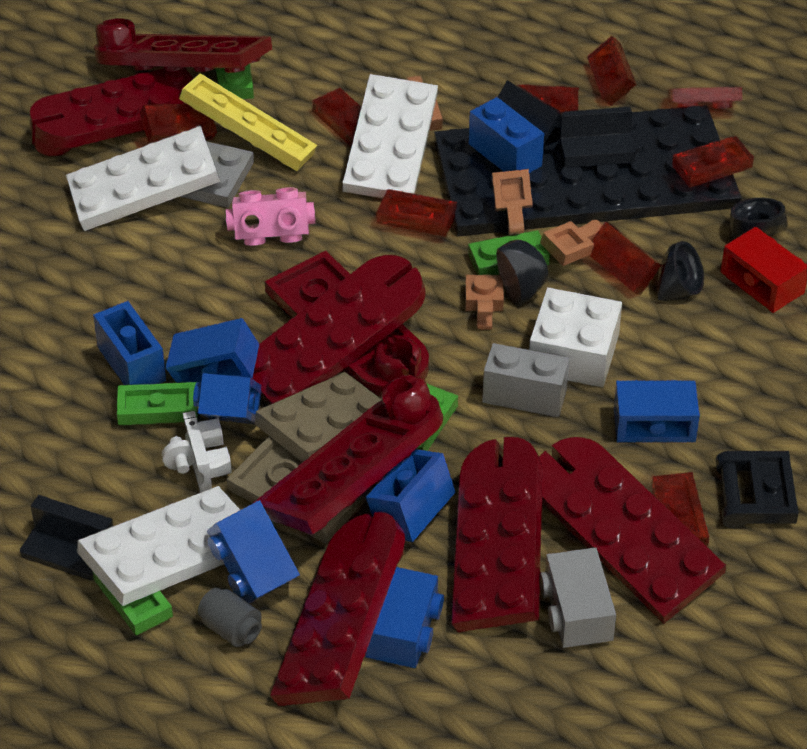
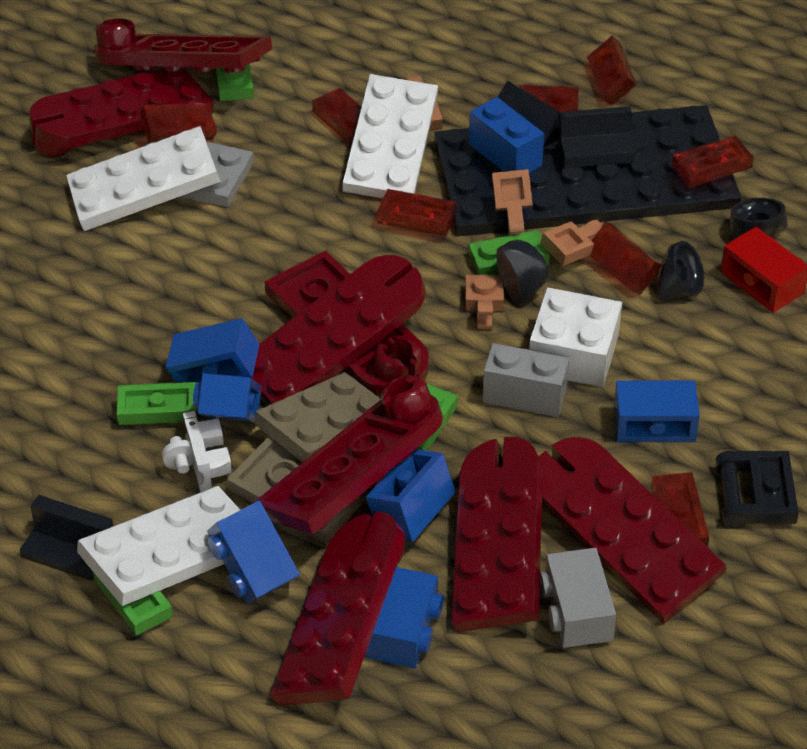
blue brick [93,301,166,385] -> none
light yellow plate [179,73,317,171] -> none
dark grey brick [198,588,262,647] -> none
bright pink brick [226,187,316,246] -> none
clear red plate [668,87,742,109] -> none

